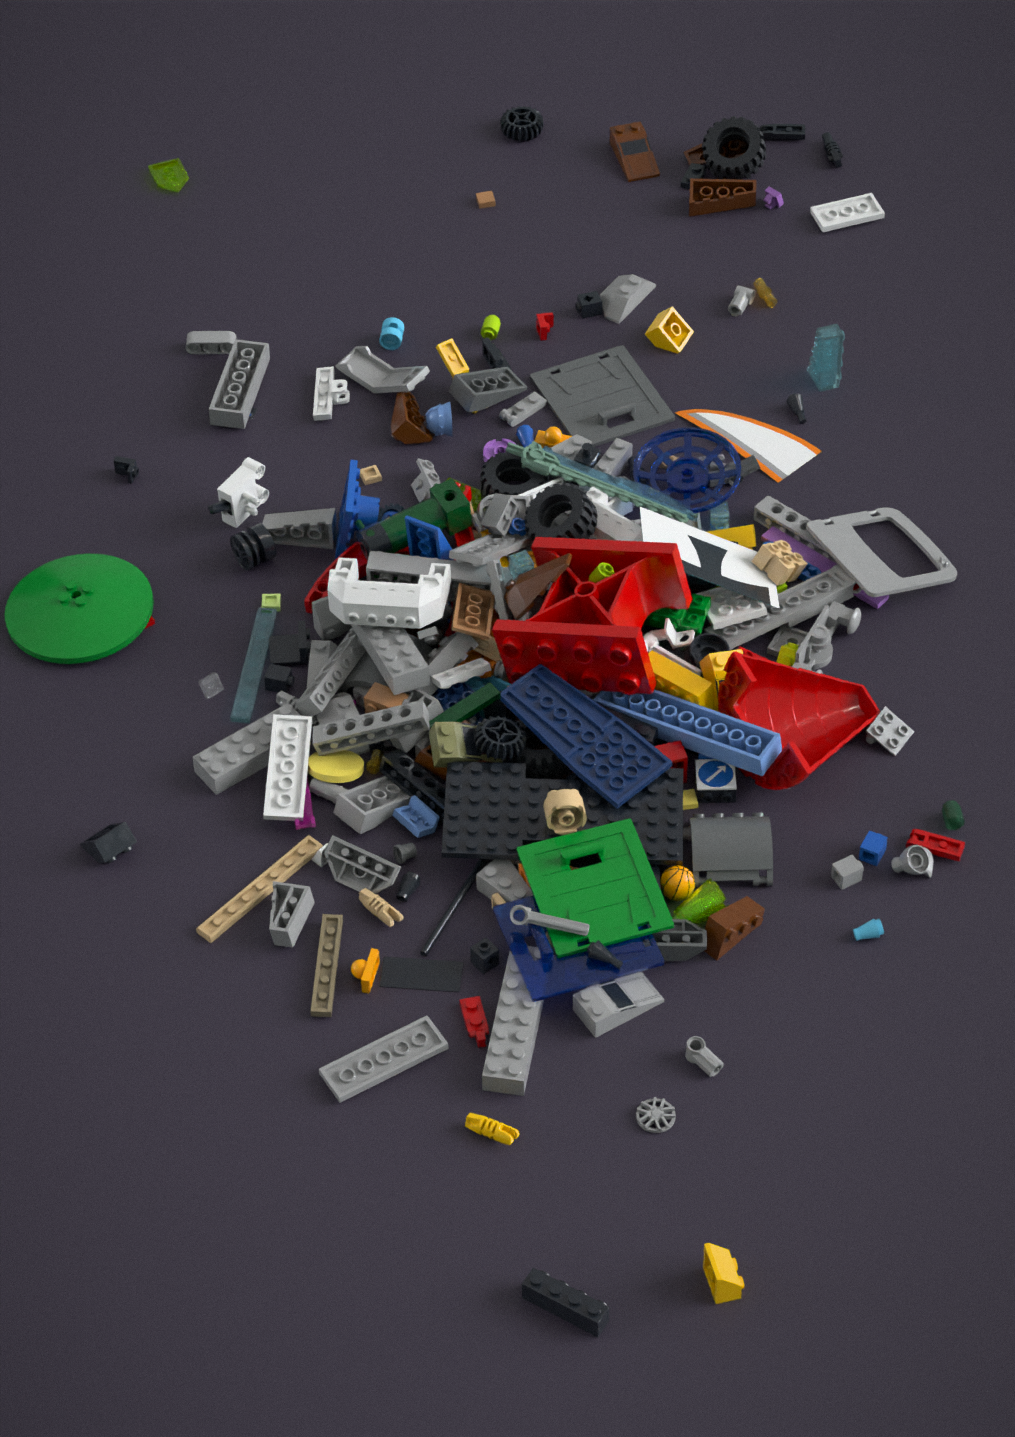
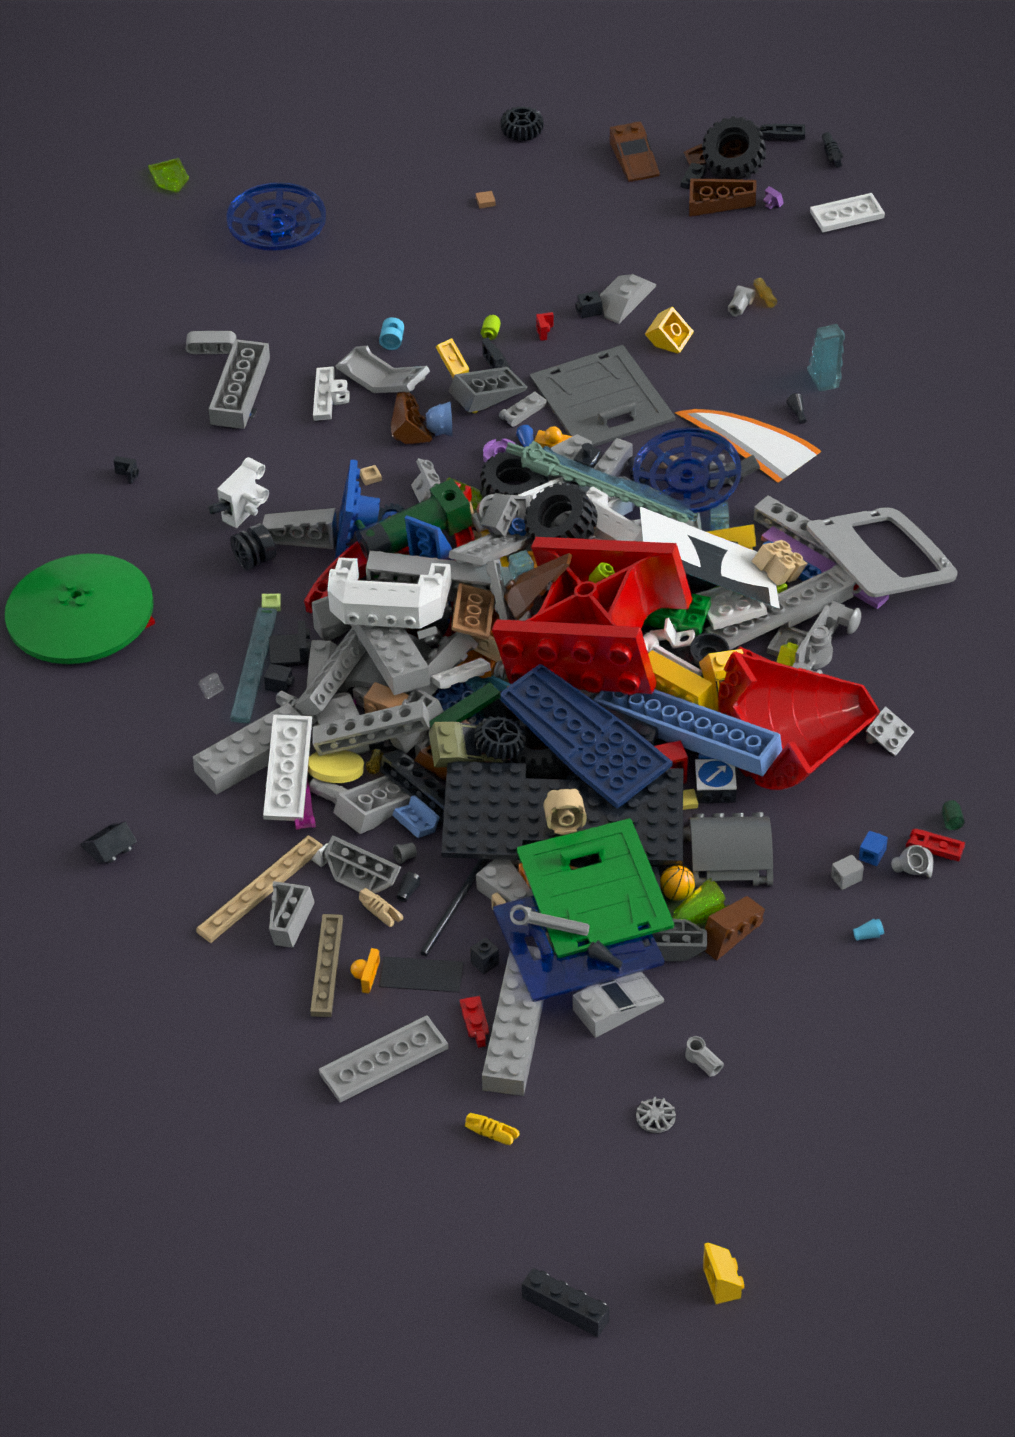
none -> clear blue dish [226,182,326,251]

